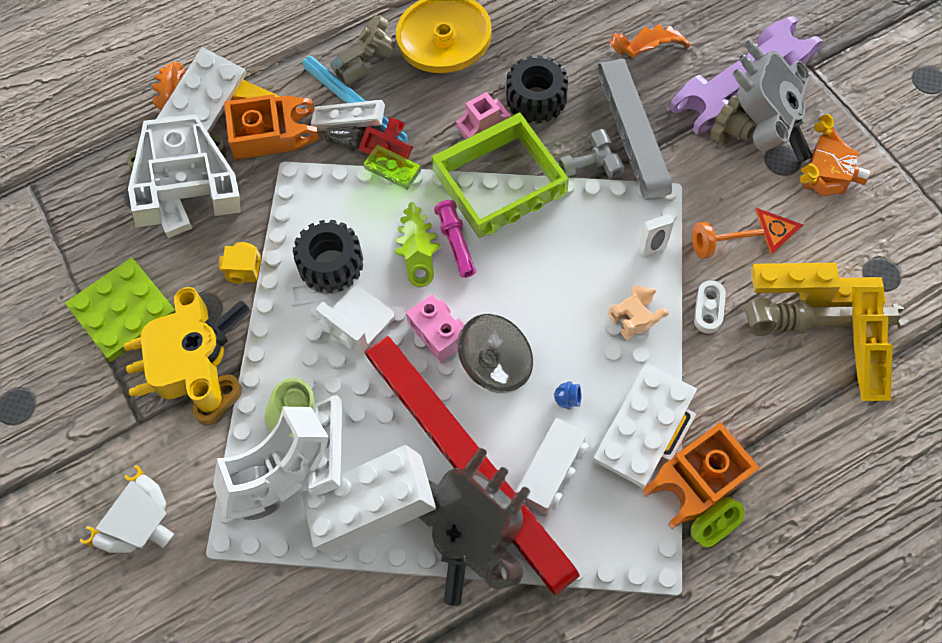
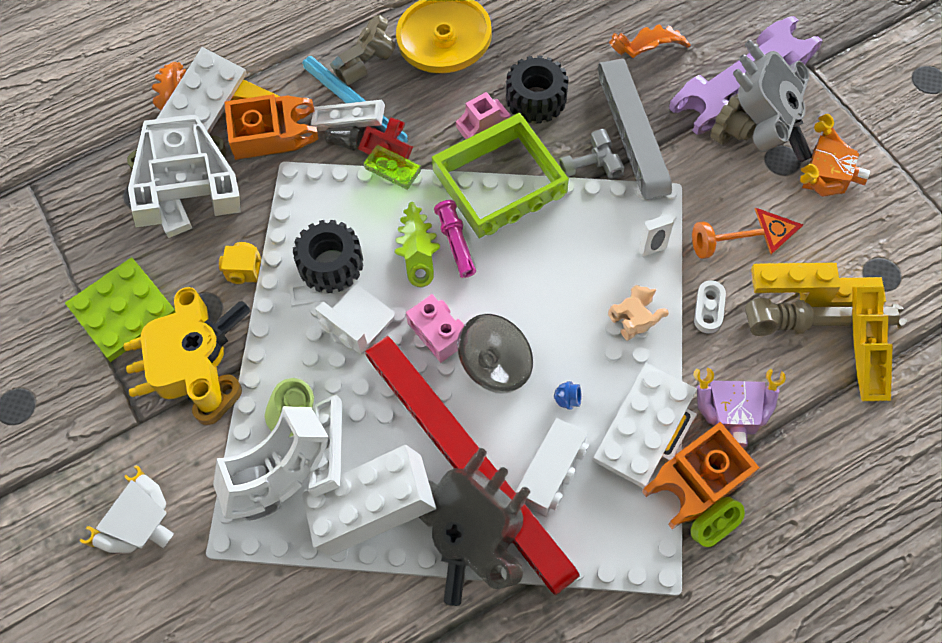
none -> lavender torso [693,367,786,448]

